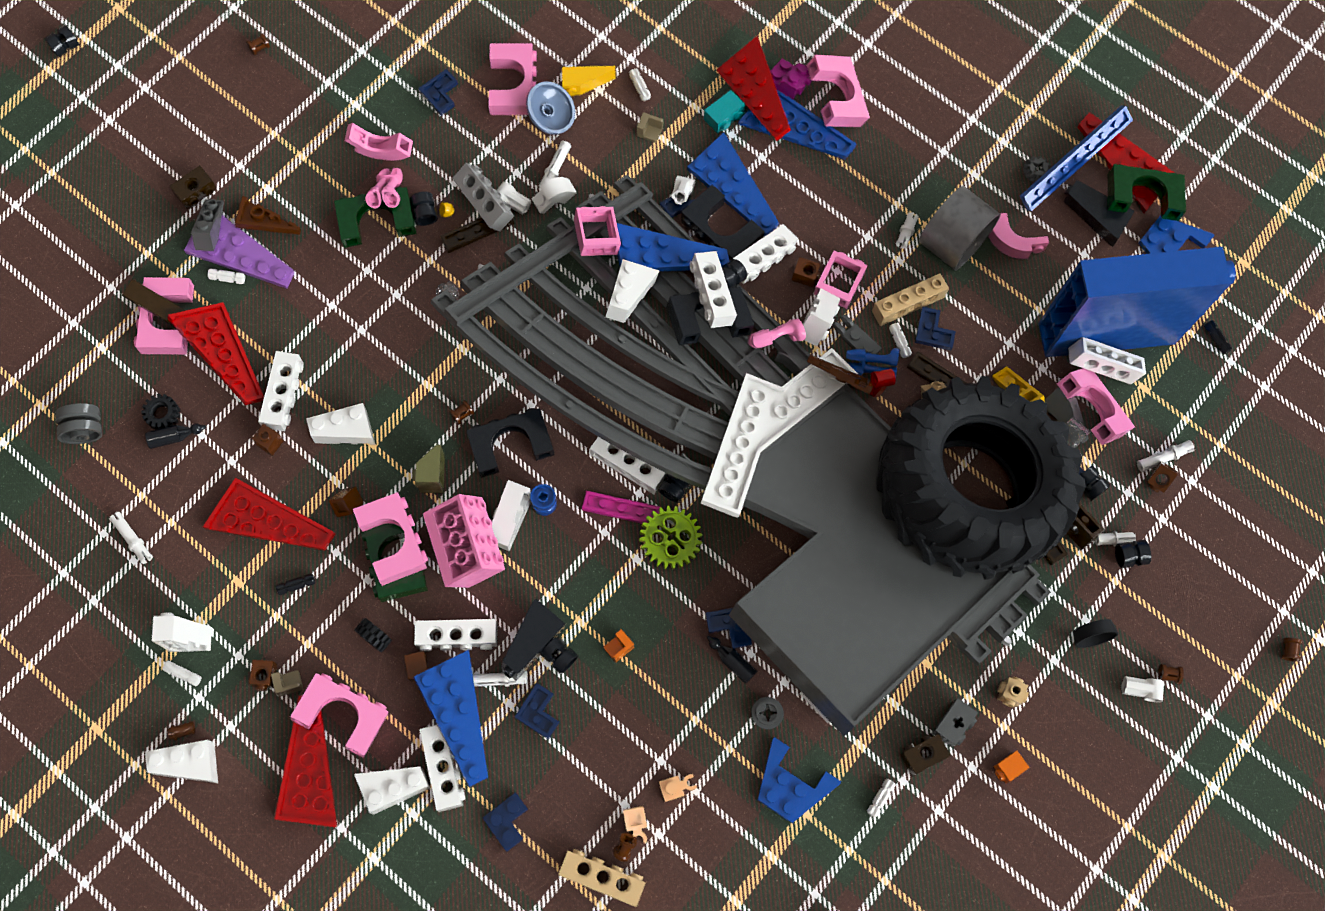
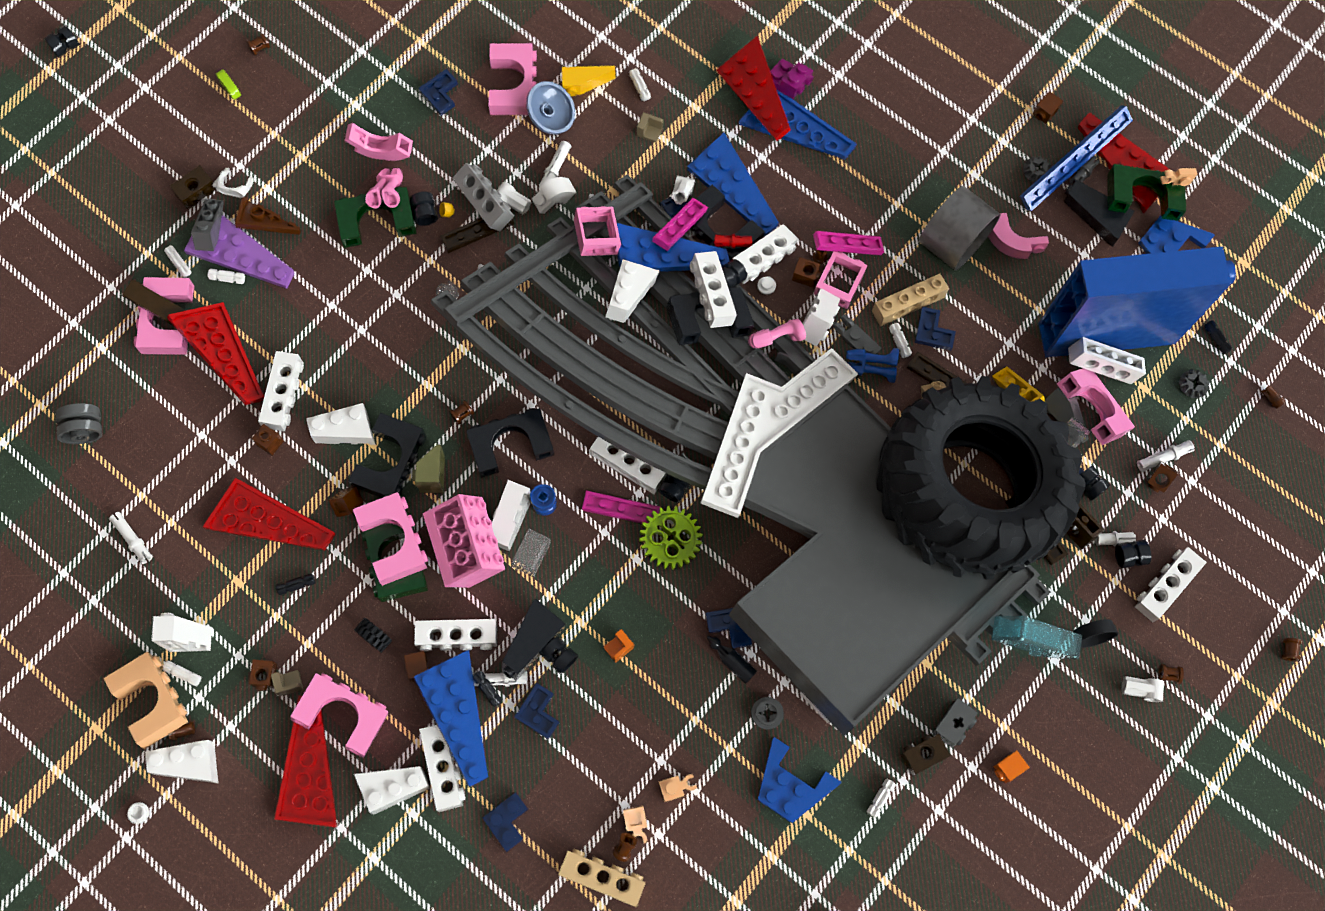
black tyre [141,394,180,430] -> none
black wheel [145,423,206,449] -> none
teal brick [703,90,745,134] -> none
bright pink arch [807,55,870,127] -> none
reddish brown wing [807,354,873,394] -> none
red piece [870,369,896,397] -> none
white pin [896,212,919,249] -> none
tan brick [997,677,1029,708] -> none
none -> light nougat arch [104,652,188,749]
none -> white plate [127,802,149,824]
none -> white axle [164,245,191,278]
none -> white helmet [213,168,254,198]
none -> lime beam [216,69,241,100]
none -> black arch [349,413,426,498]
none -> black axle [473,670,502,707]
none -> clear panel [511,529,551,577]
none -> dark pink tile [652,198,708,251]
none -> red pin [714,234,752,249]
none -> white plate [757,277,776,295]
none -> dark pink tile [813,231,884,255]
none -> reddish brown pin [813,250,828,264]
none -> clear light blue brick [992,616,1082,659]
none -> reddish brown brick [1032,91,1063,124]
none -> dark grey pin [1070,156,1099,186]
none -> white brick [1135,547,1207,622]
none -> light nougat plate [1160,168,1197,186]
none -> dark grey gear [1179,369,1210,398]
none -> reddish brown pin [1261,385,1286,409]

